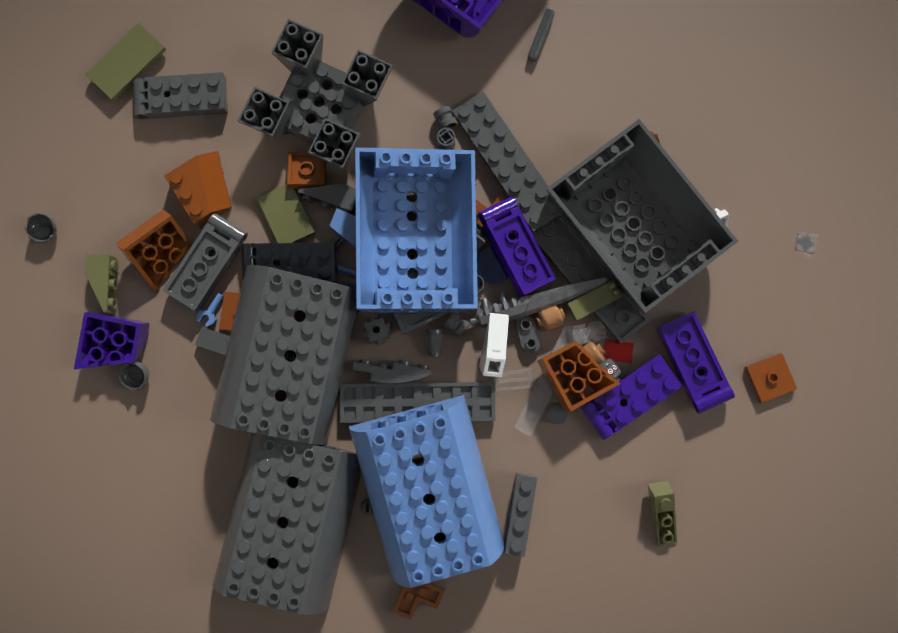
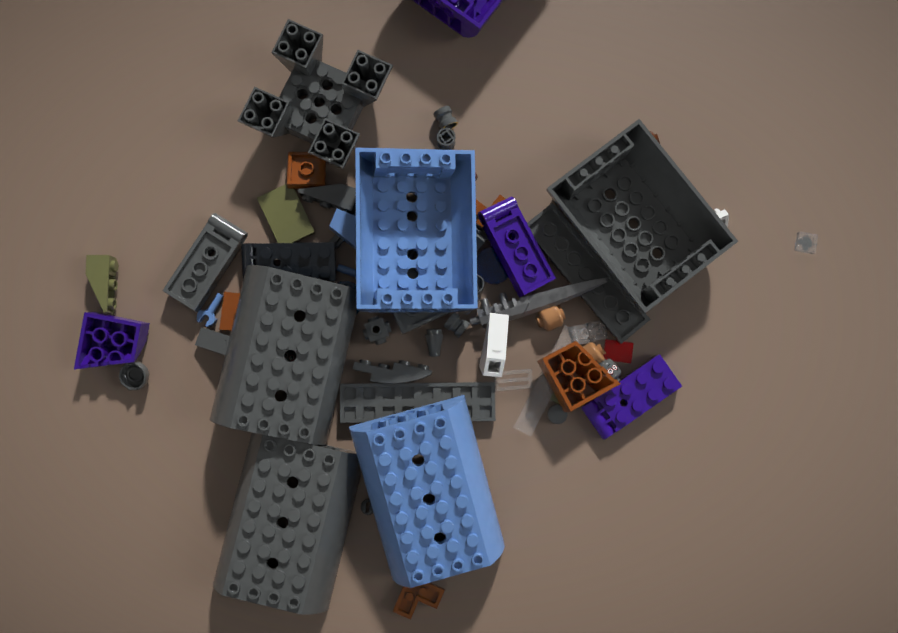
dark grey hair [25,213,57,243] -> none
olive tile [85,23,166,101] -> none
dark orange wedge [115,210,192,293] -> none
dark grey hinge [133,72,228,120] -> none
dark orange wedge [164,151,232,228] -> none
dark grey plate [452,92,564,233] -> none
dark grey brick [504,472,538,557] -> none
dark grey plate [516,316,541,353] -> none
dark grey axle [527,8,555,61] -> none
olive hinge [567,279,623,321] -> none
olive slope [648,481,677,546] -> none
dark purple hinge [656,311,735,414] -> none
dark orange plate [745,353,797,403] -> none

